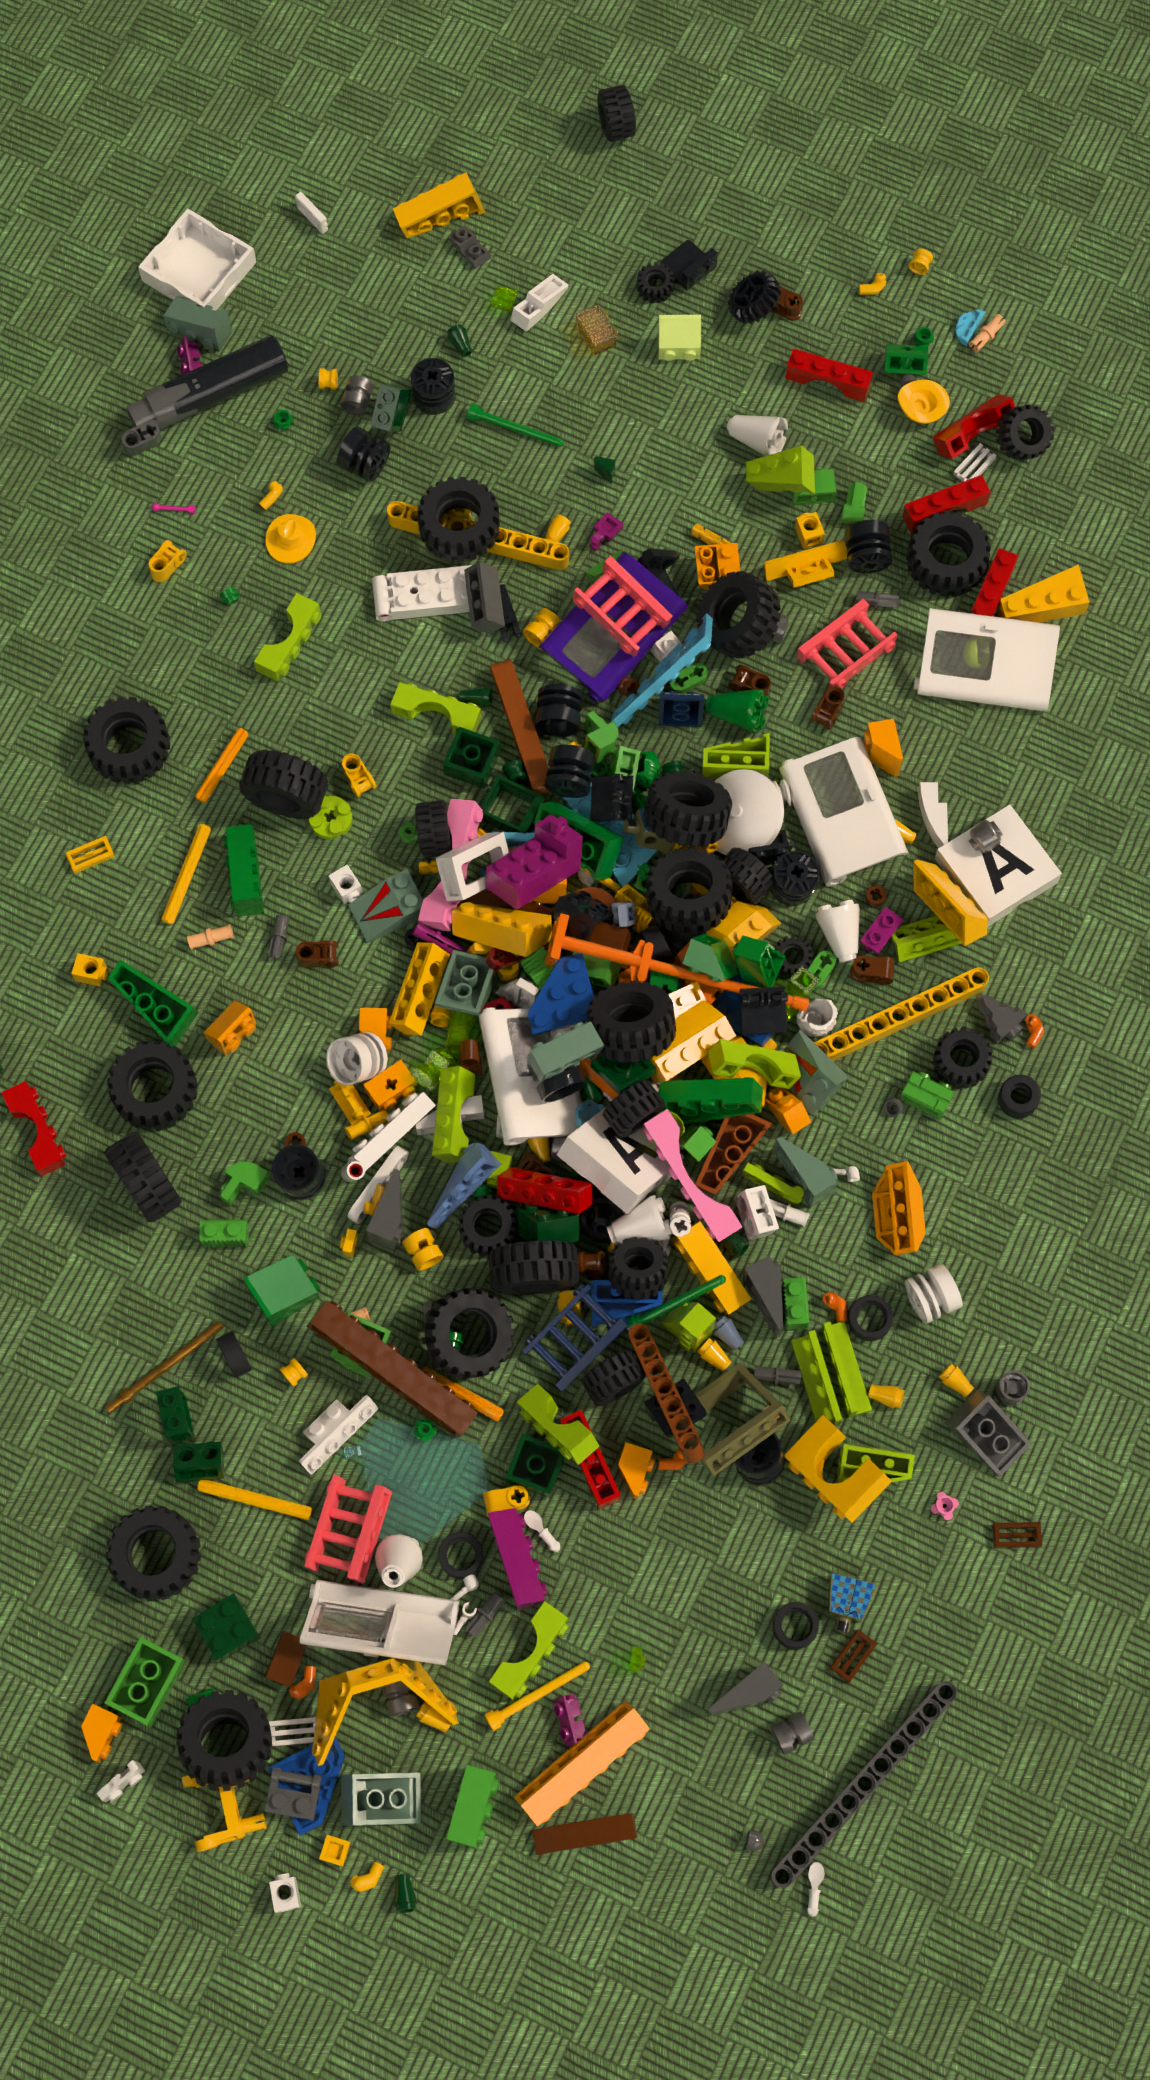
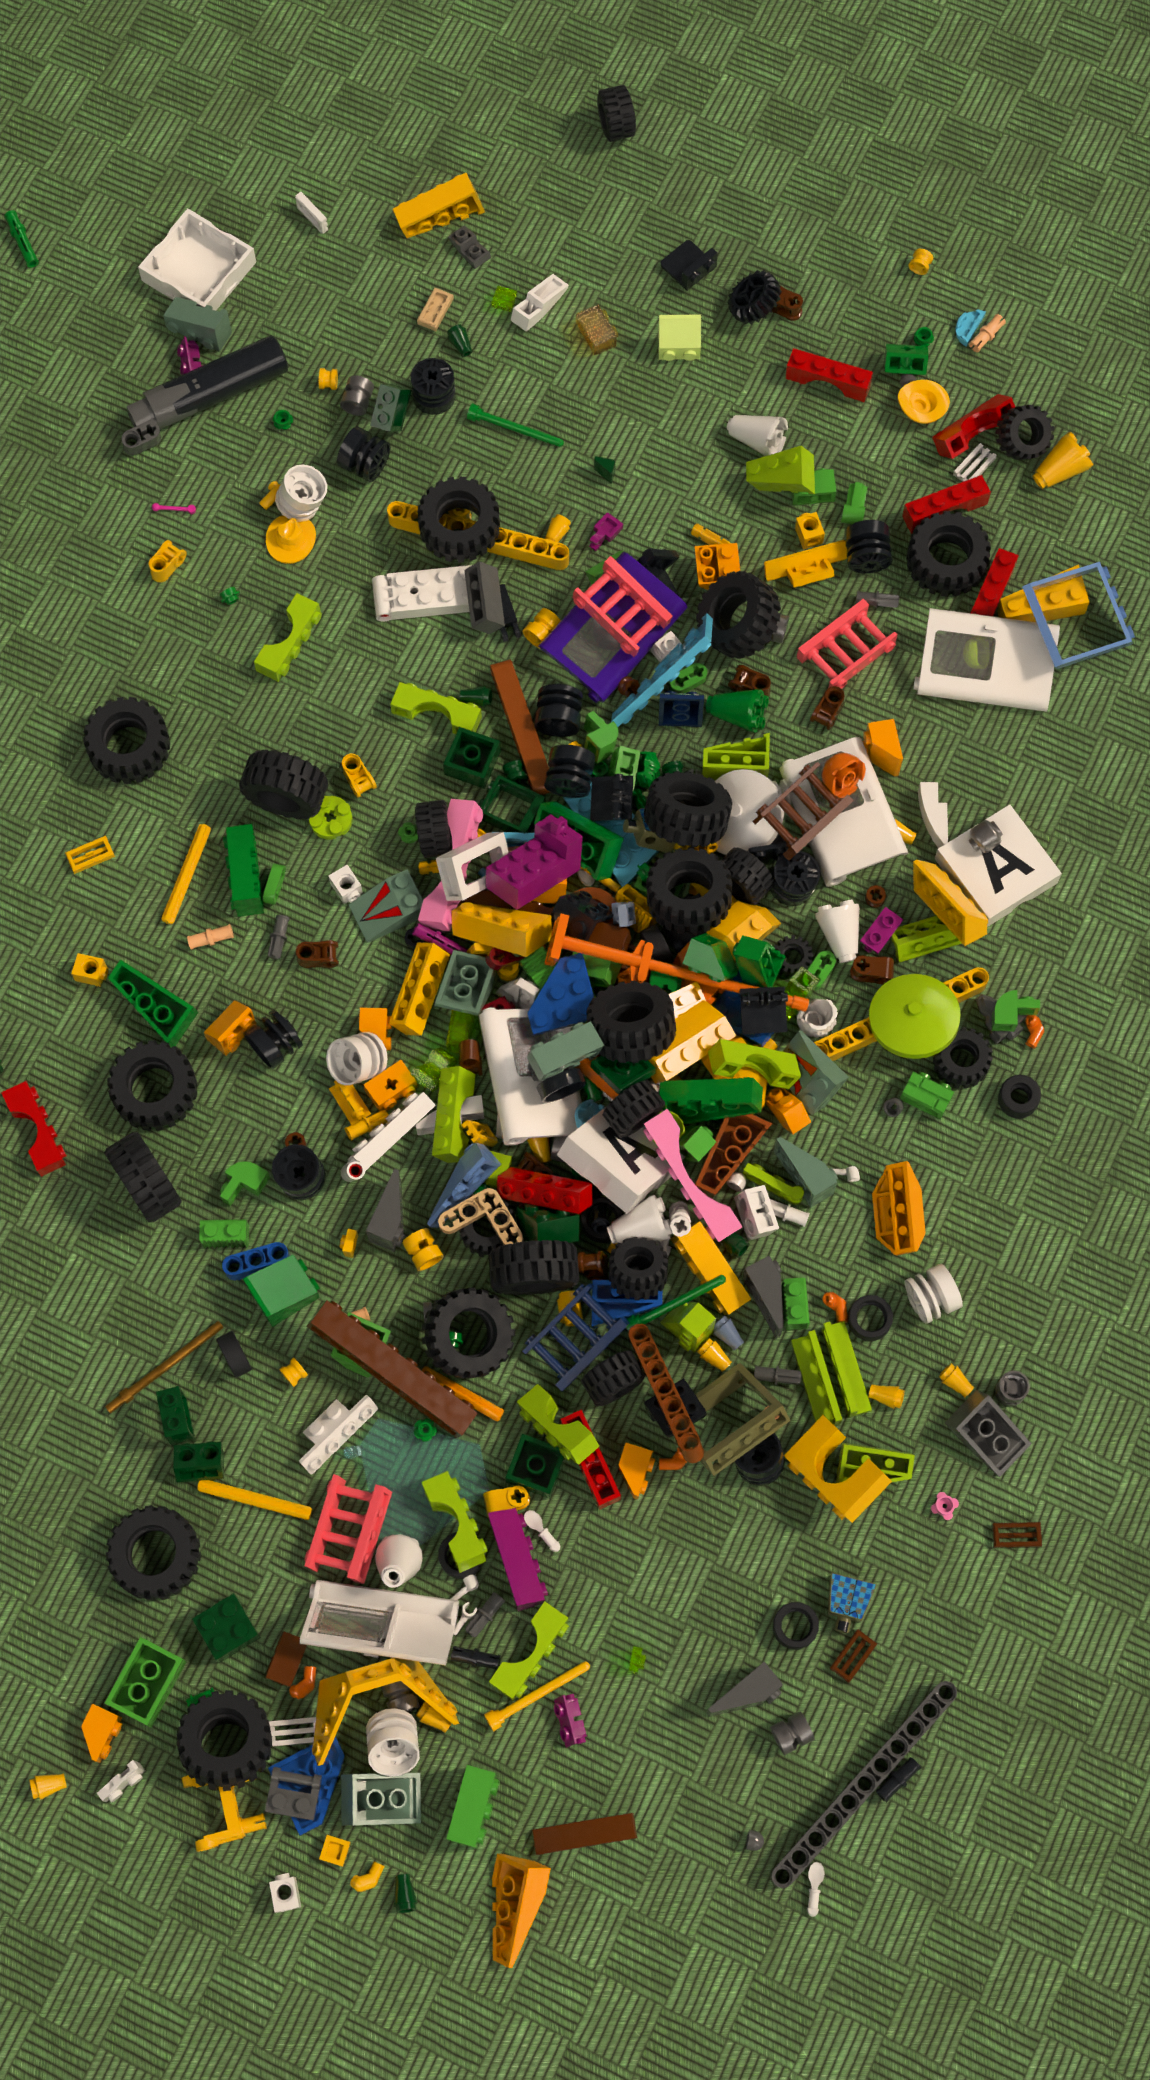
light orange axle [195,728,248,803] -> none
white beam [348,1146,409,1224] -> none
yellow arm [363,1183,387,1216] -> none
yellow cone [430,1006,452,1028] -> none
light orange brick [514,1700,650,1827] -> none
black tyre [637,262,674,303] -> none
yellow arm [859,273,887,295] -> none
none -> green pin [4,210,39,268]
none -> yellow cone [29,1773,67,1800]
none -> blue beam [222,1242,290,1281]
none -> black wheel [243,1009,303,1070]
none -> bright green beam [263,863,286,905]
none -> white wheel [275,465,327,522]
none -> white wheel [366,1708,420,1776]
none -> tan plate [417,288,454,331]
none -> lime arch [422,1471,488,1573]
none -> tan beam [438,1188,523,1246]
none -> black pin [451,1646,501,1670]
none -> yellow tile [461,1120,498,1147]
none -> light orange wedge [492,1853,551,1968]
none -> white hinge [726,1172,747,1192]
none -> reddish brown fence [752,761,854,861]
none -> orange cylinder [821,753,866,798]
none -> lime dish [869,974,961,1059]
none -> black pin [876,1757,921,1803]
none -> bright green brick [992,990,1040,1032]
none -> medium blue window [1022,562,1135,669]
none -> yellow cone [1032,432,1093,489]

